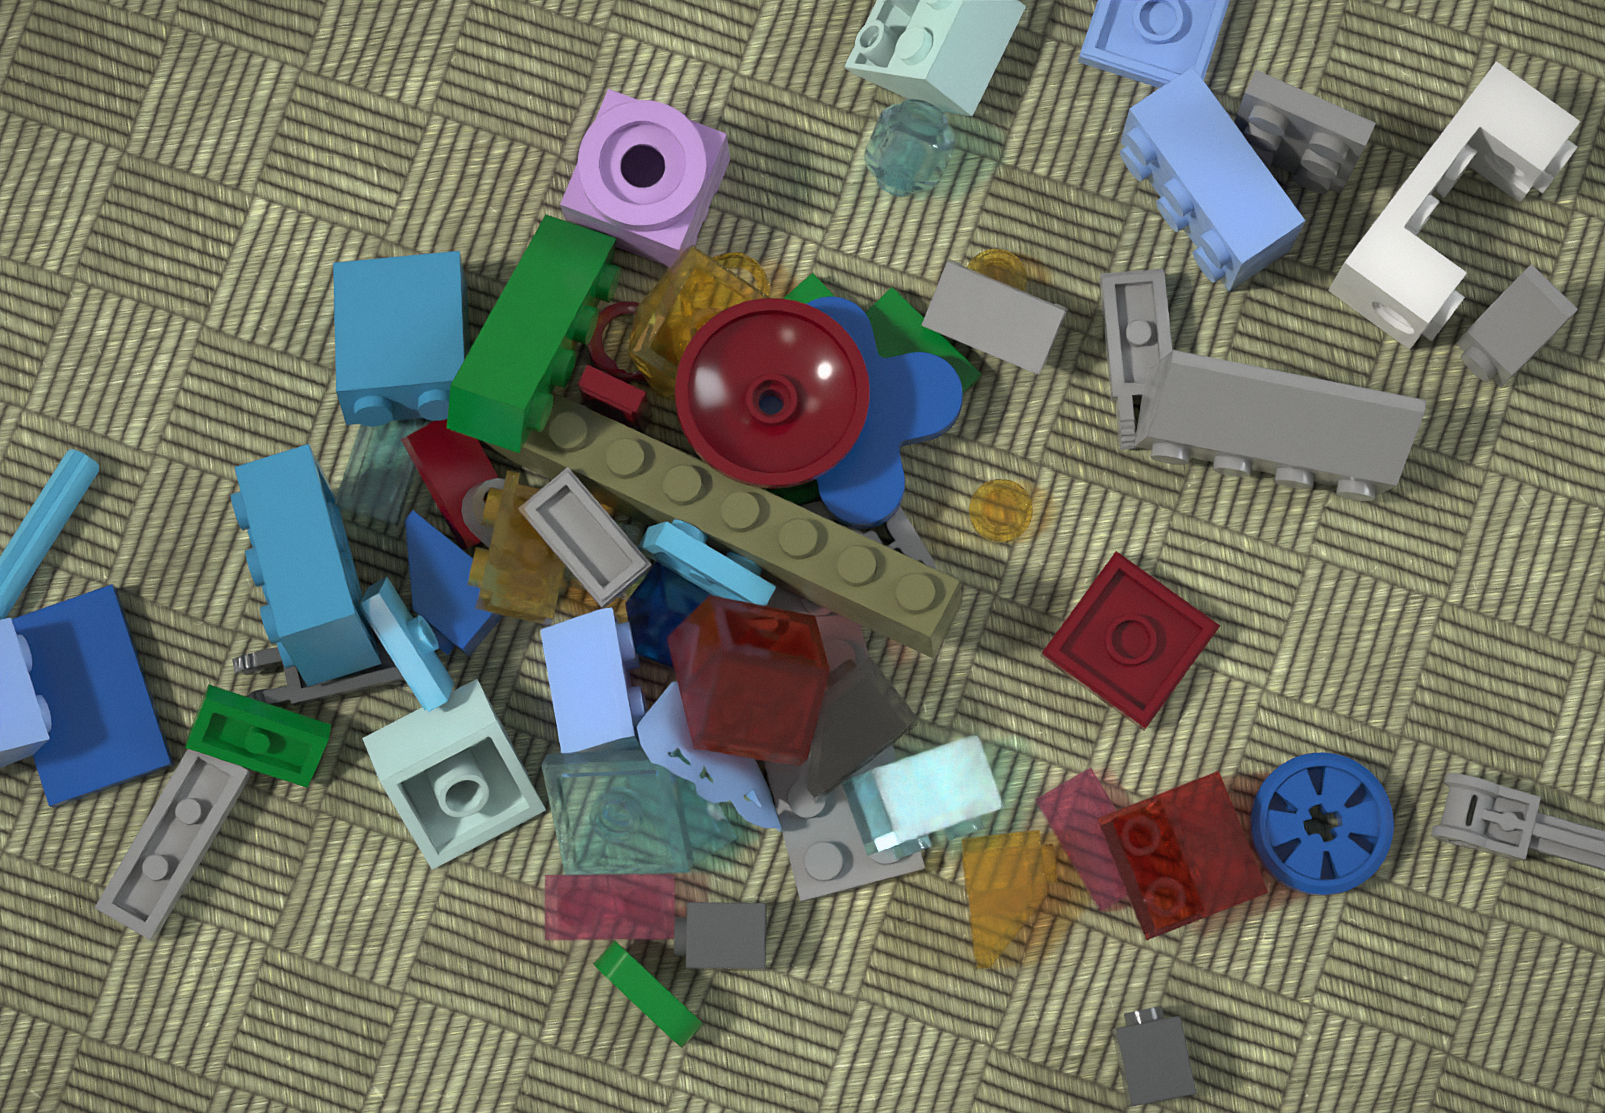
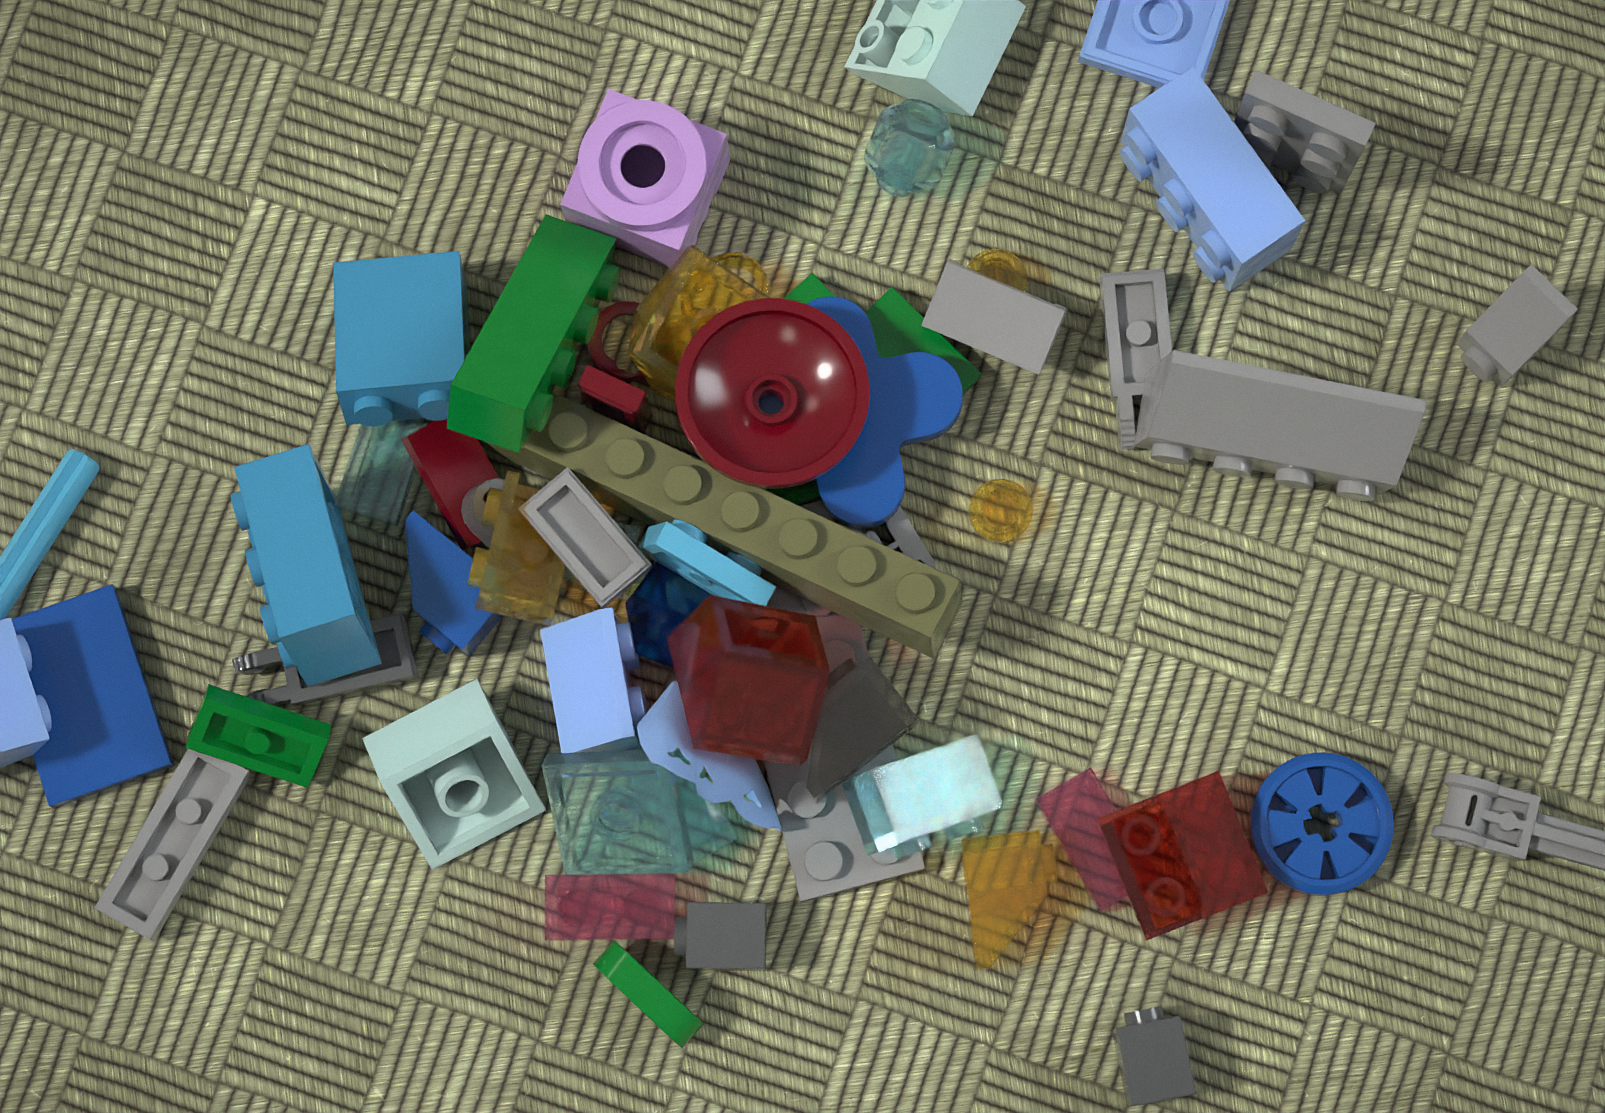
medium azure plate [359,576,455,712] -> none
dark red plate [1040,551,1220,731] -> none
white plate [1328,61,1581,350] -> none

